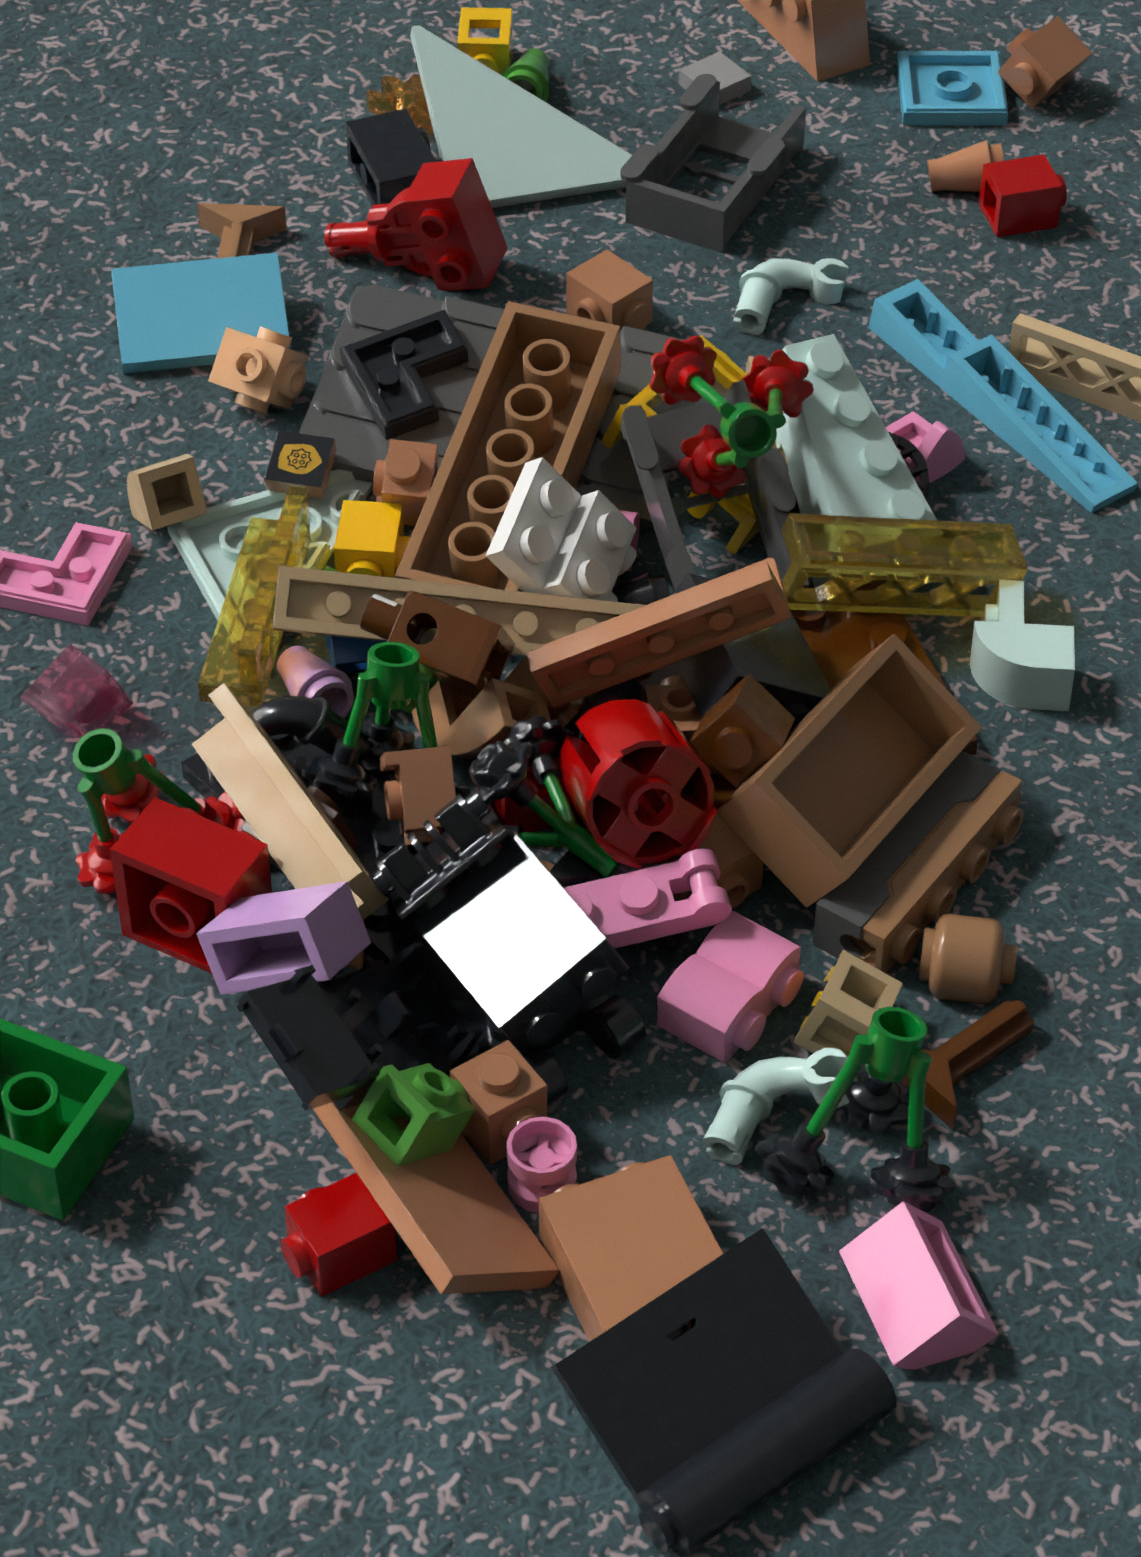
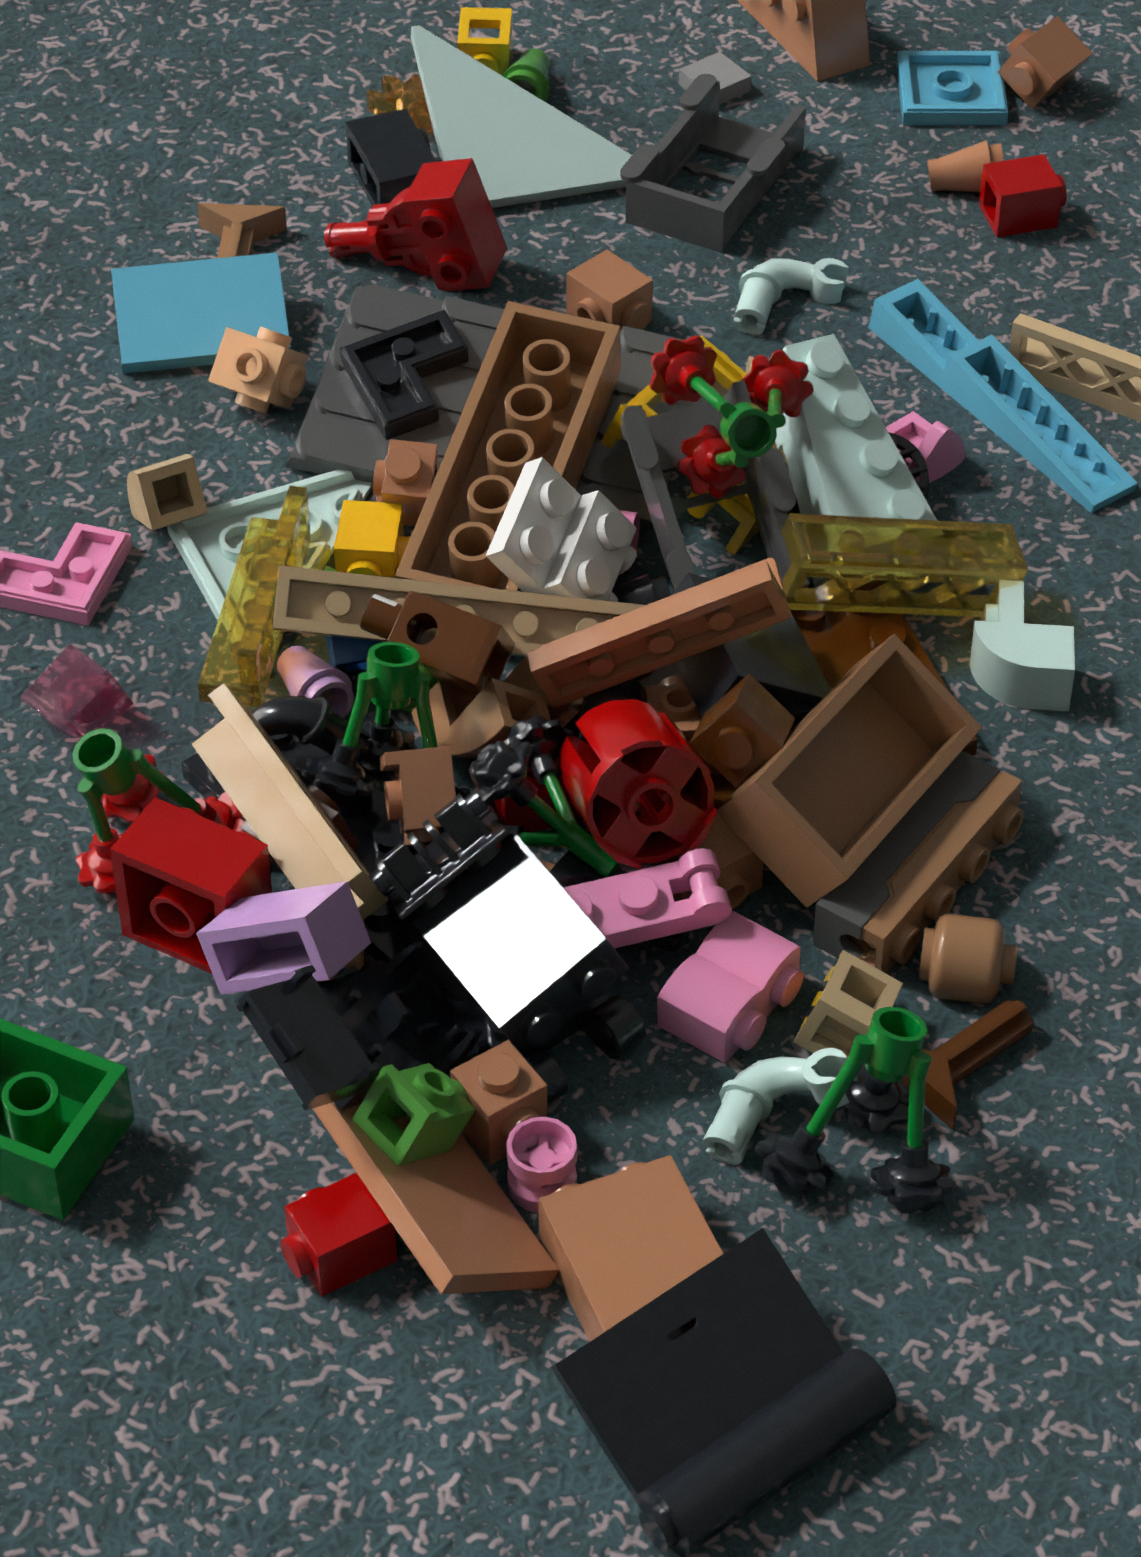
tile [264,430,337,498] -> none
bright pink brick [839,1201,999,1370] -> none

